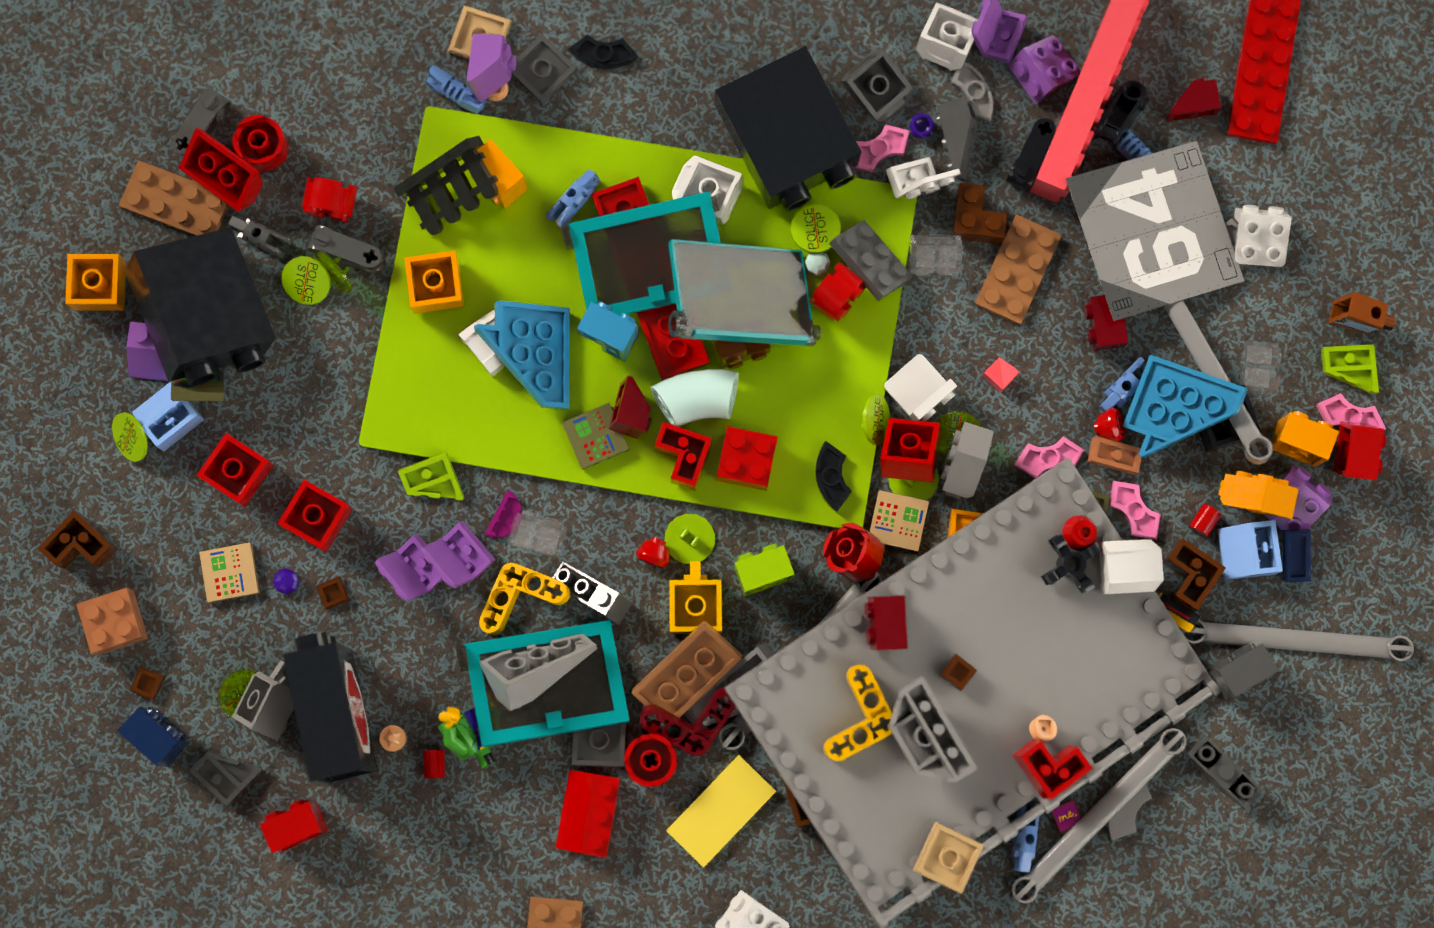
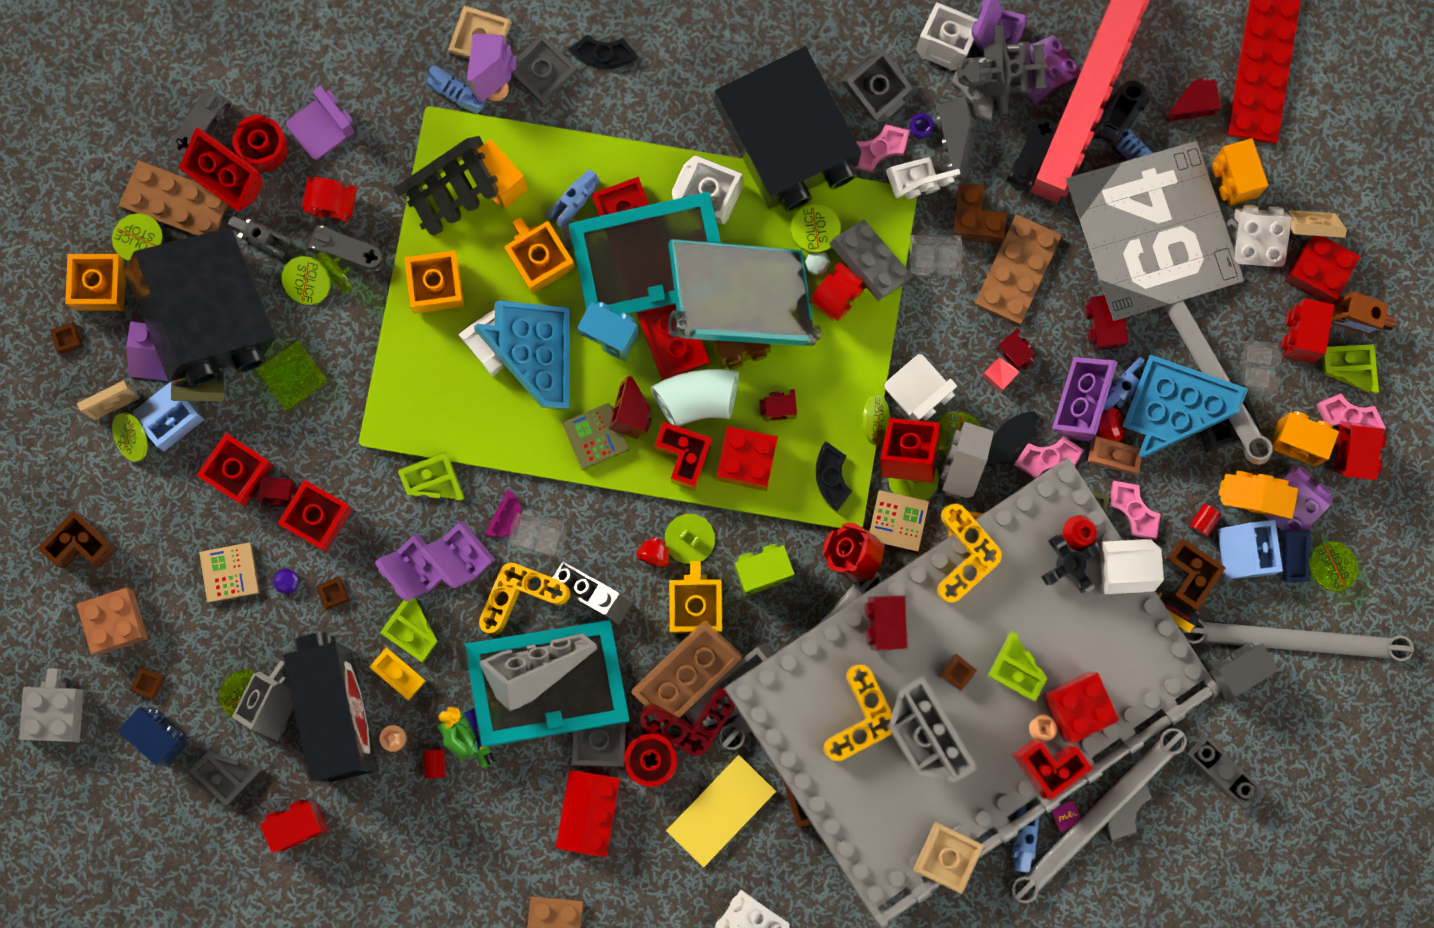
none -> light grey hinge [19,668,83,742]
none -> reddish brown tile [50,322,83,355]
none -> tan tile [77,380,140,421]
none -> lime piece [112,213,163,261]
none -> clear neon green plate [257,341,329,412]
none -> dark red brick [257,476,299,507]
none -> medium lavender bracket [286,86,355,160]
none -> yellow plate [370,647,426,701]
none -> lime wing [380,599,438,663]
none -> light orange hinge [504,217,575,295]
none -> dark red brick [759,389,797,421]
none -> yellow beam [937,504,1002,603]
none -> dark grey piece [957,25,1048,114]
none -> black tile [987,411,1037,465]
none -> lime wing [987,631,1047,702]
none -> dark red brick [996,328,1036,370]
none -> red brick [1043,672,1120,743]
none -> medium lavender slope [1052,357,1117,441]
none -> light orange brick [1211,138,1269,207]
none -> red brick [1281,298,1334,364]
none -> red brick [1285,235,1360,304]
none -> tan tile [1286,210,1347,238]
none -> clear neon green piece [1309,541,1358,592]

